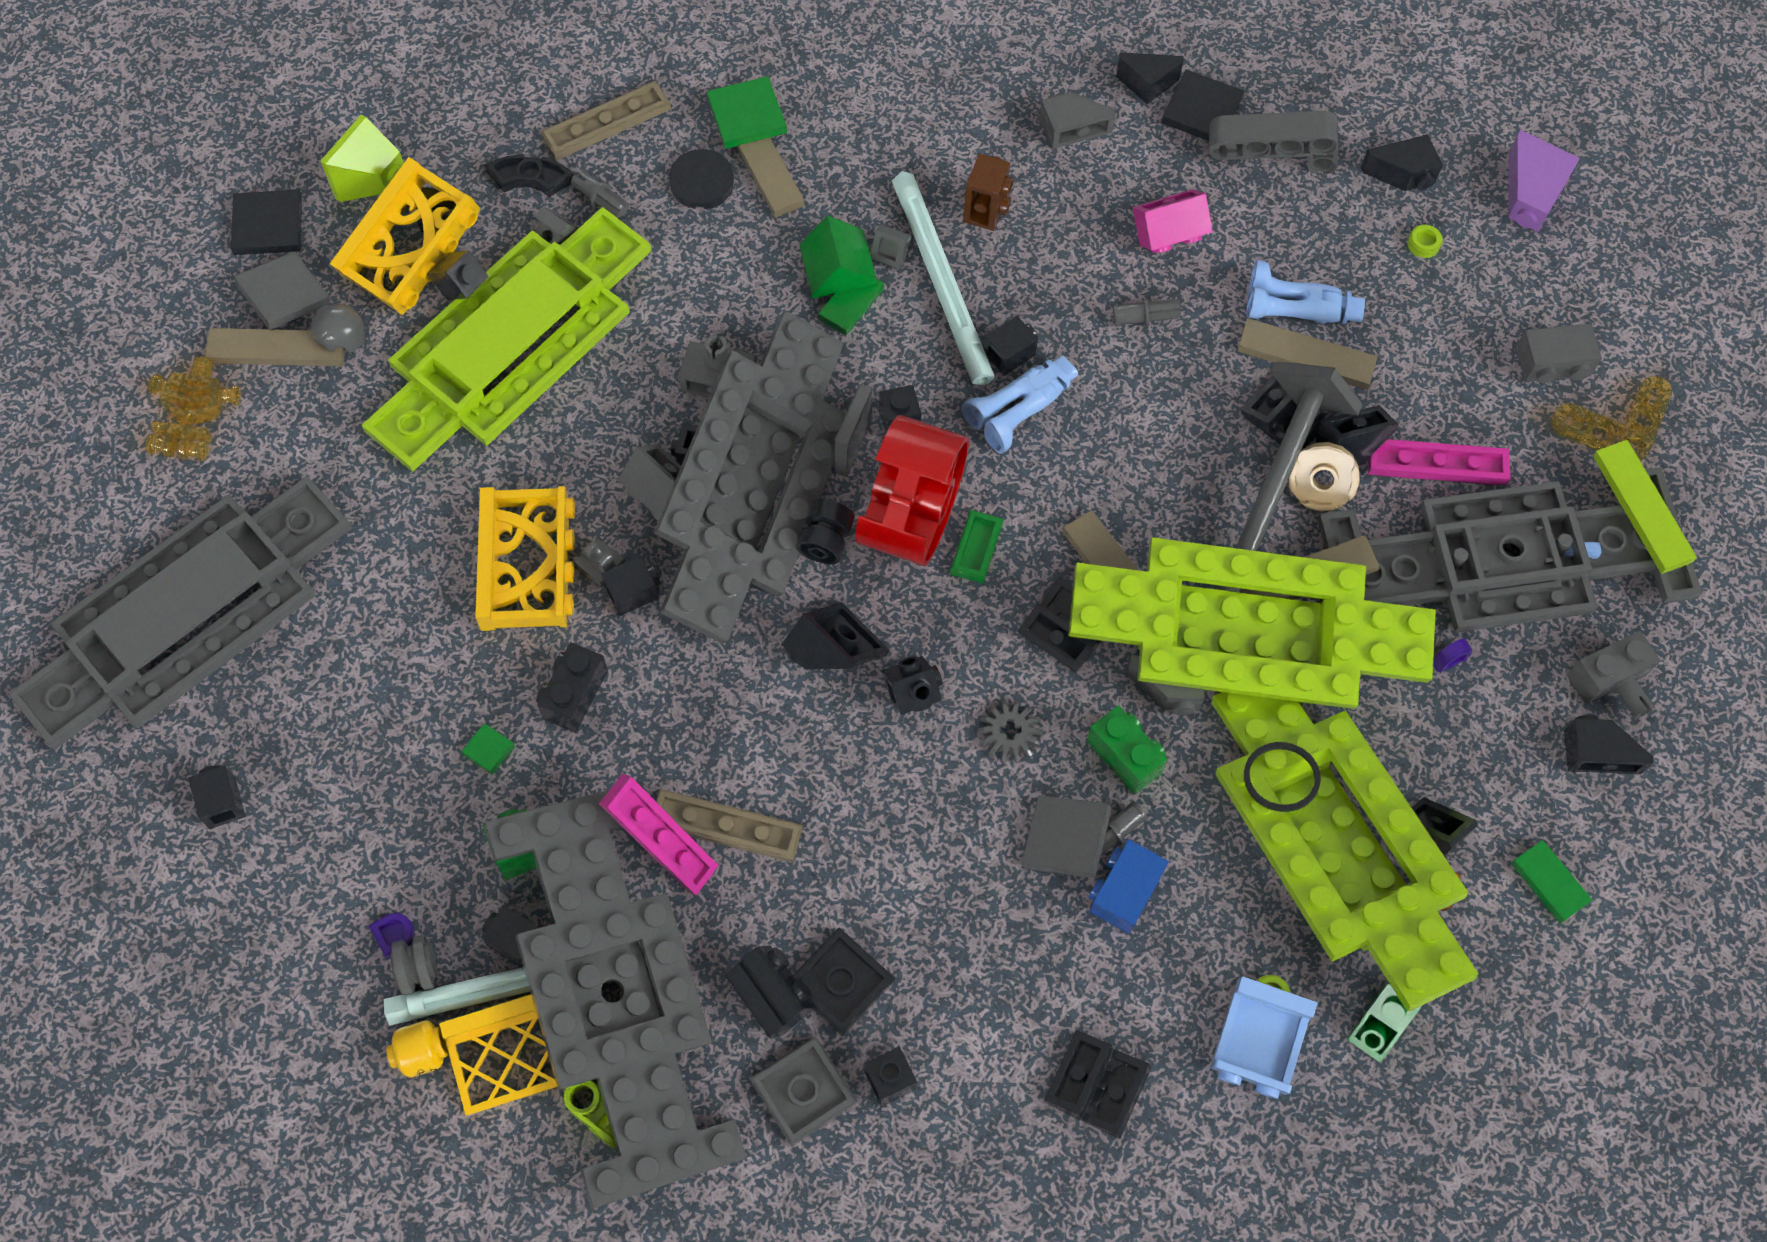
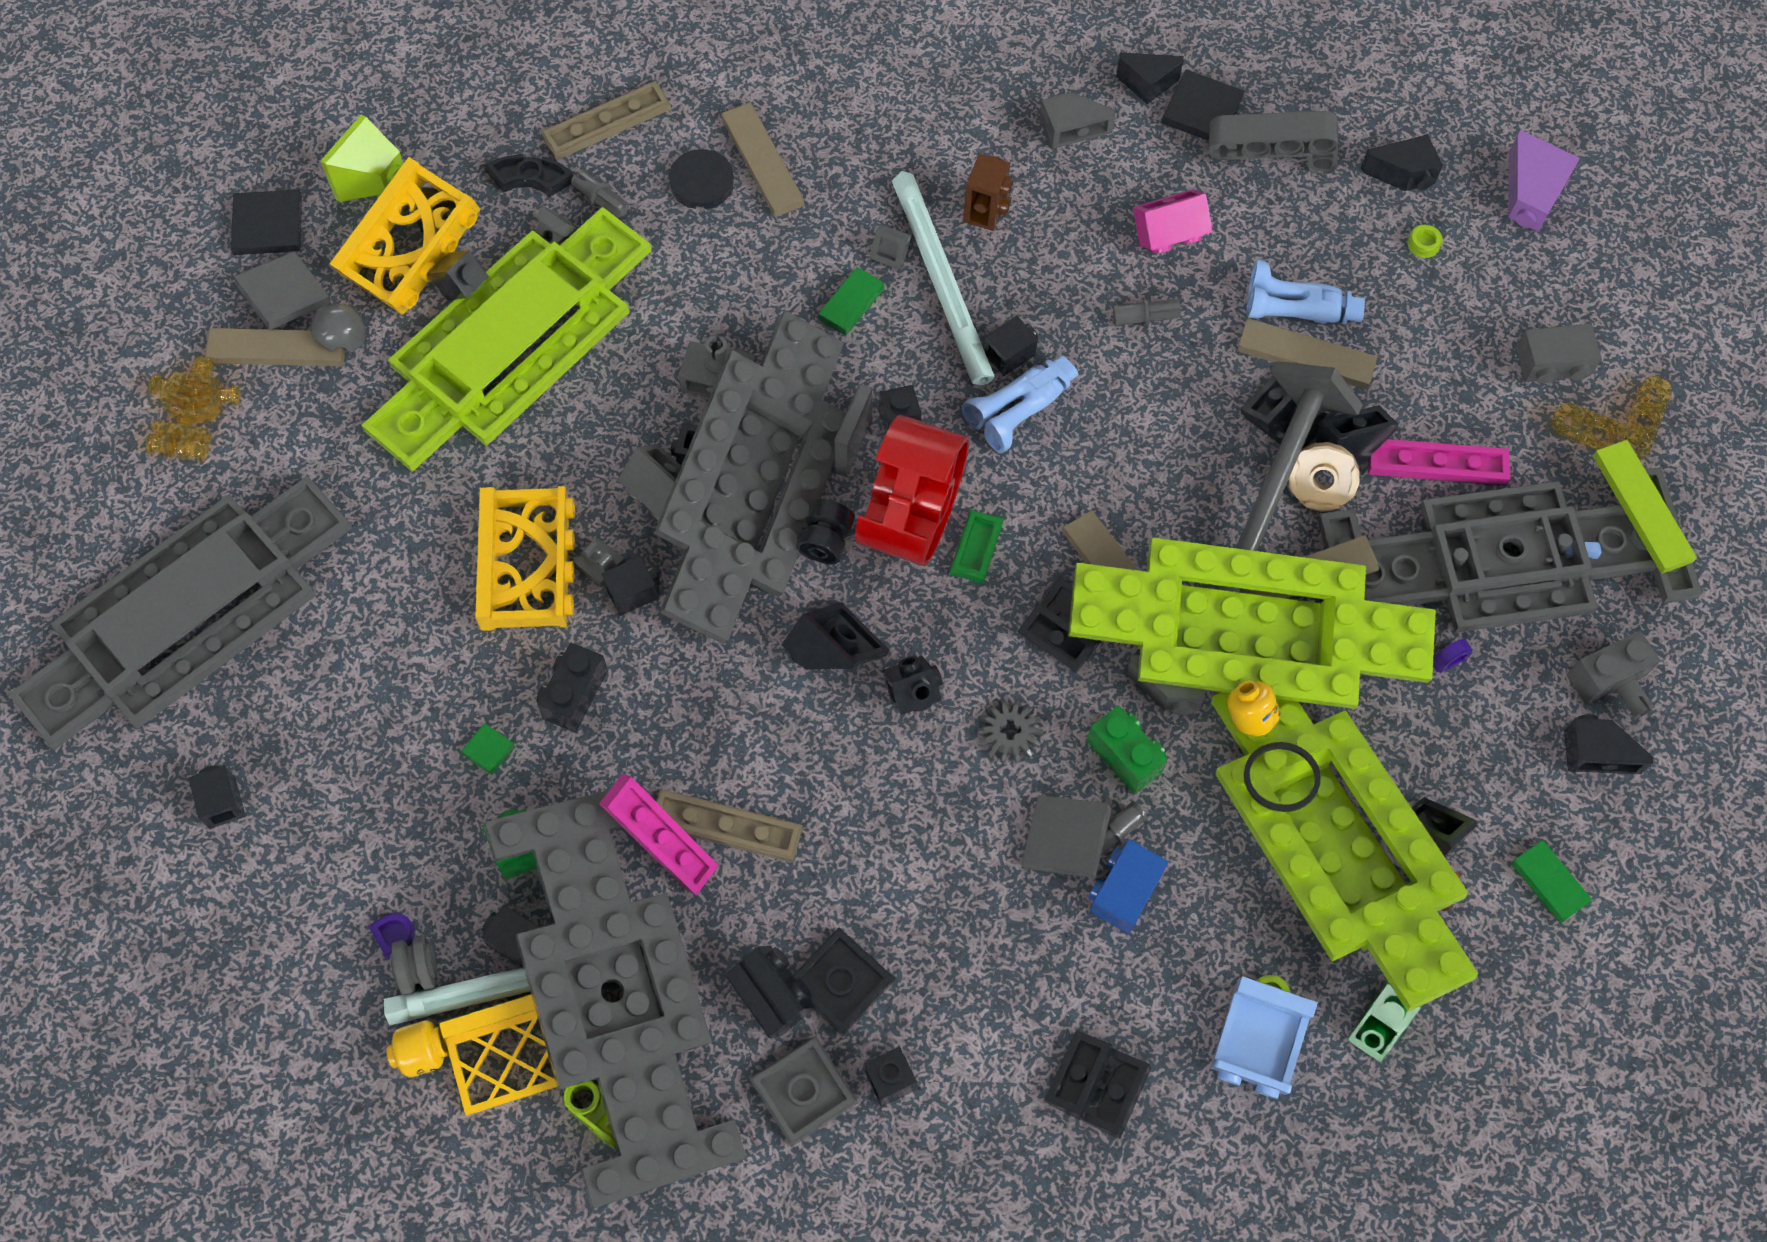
green tile [706,76,787,149] -> none
green slope [799,215,877,299] -> none
none -> yellow head [1227,680,1281,736]

